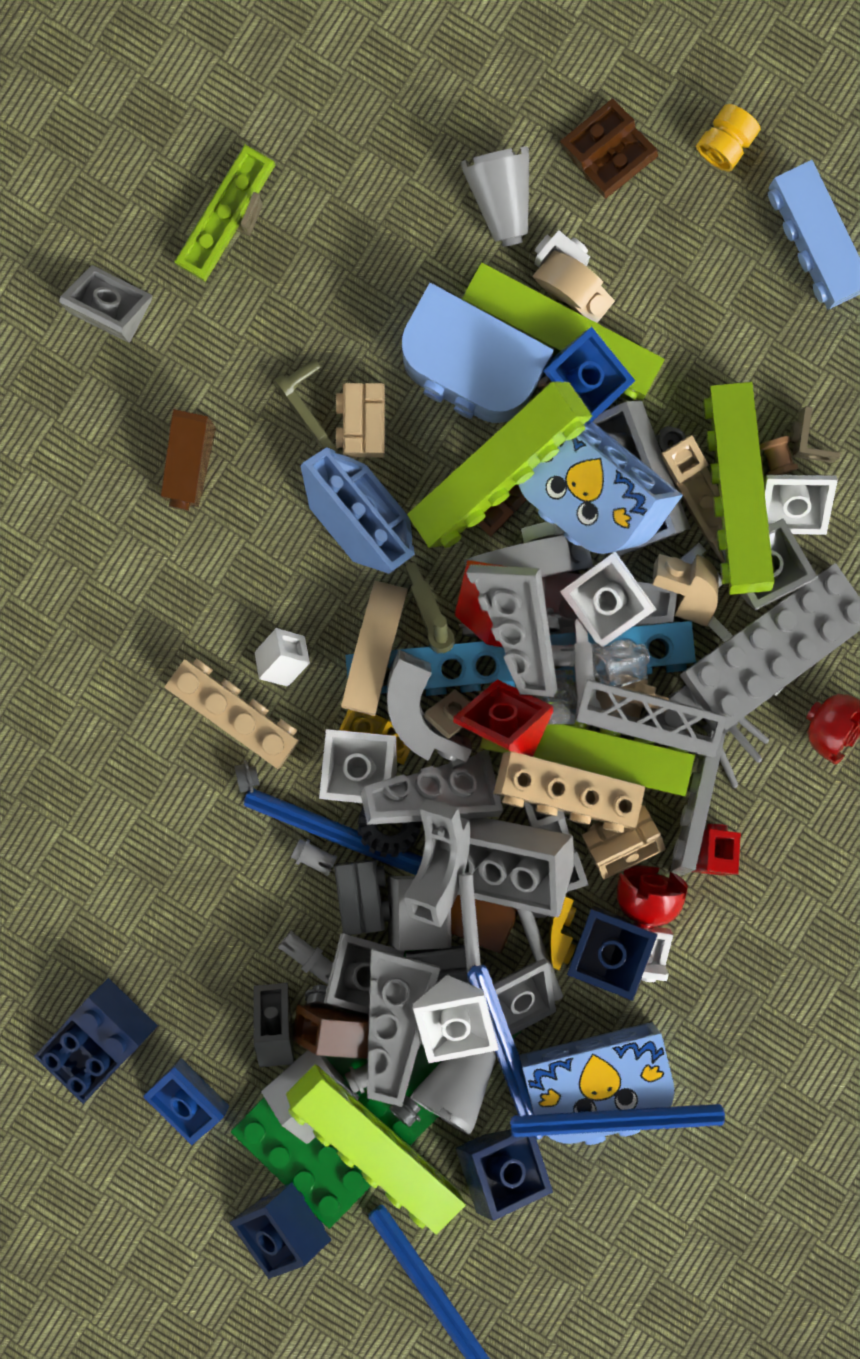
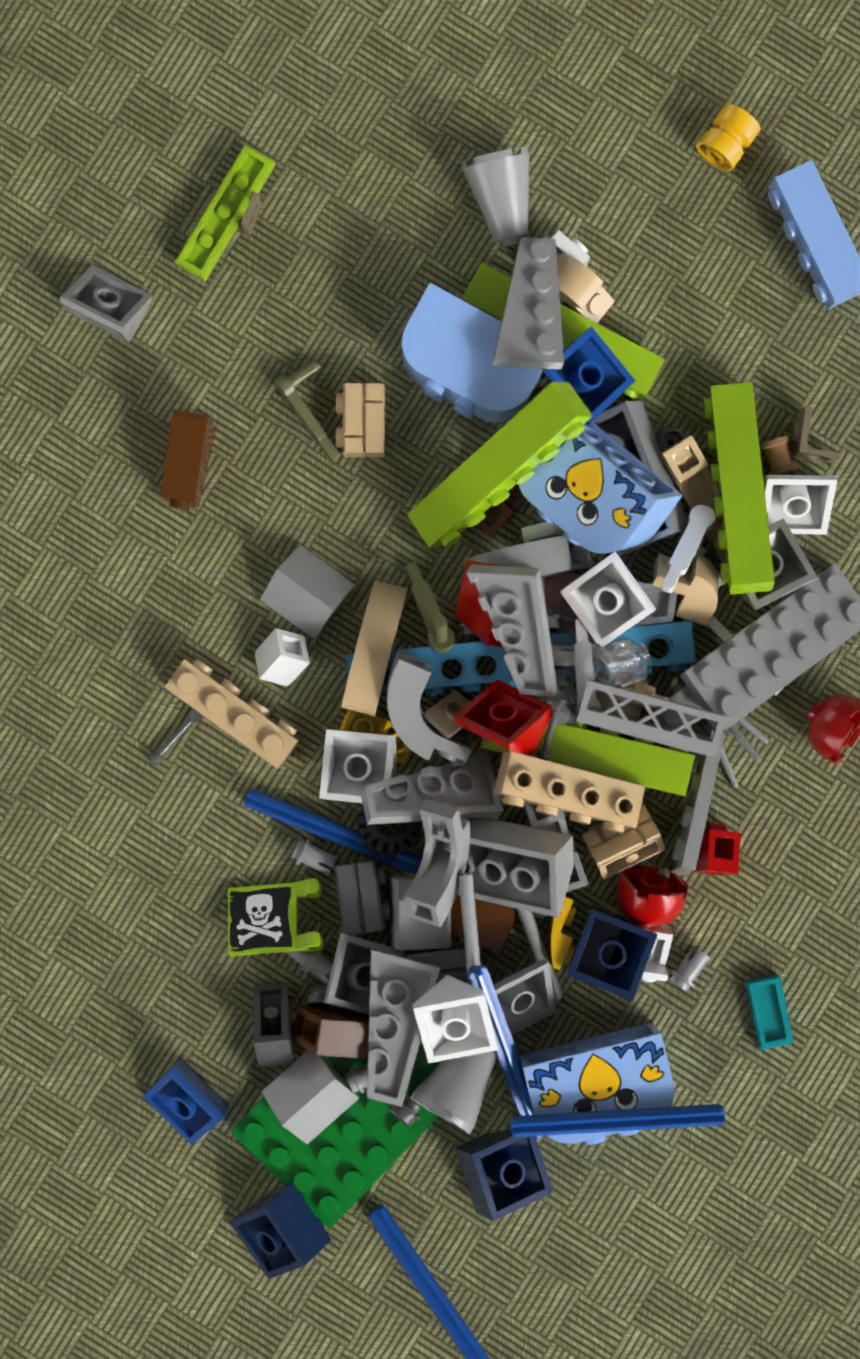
dark blue slope [34,978,158,1104] -> none
dark grey plate [234,760,260,793] -> none
lime brick [286,1064,466,1235] -> none
medium blue wedge [301,447,415,574] -> none
reddish brown slope [560,98,658,199] -> none
none -> dark grey hinge [148,709,202,765]
none -> flag [228,878,323,956]
none -> light grey slope [260,544,356,640]
none -> light grey wing [492,237,564,369]
none -> dark grey hinge [536,697,565,761]
none -> white piece [662,505,716,593]
none -> light grey pin [669,945,711,992]
none -> teal tile [744,974,794,1050]

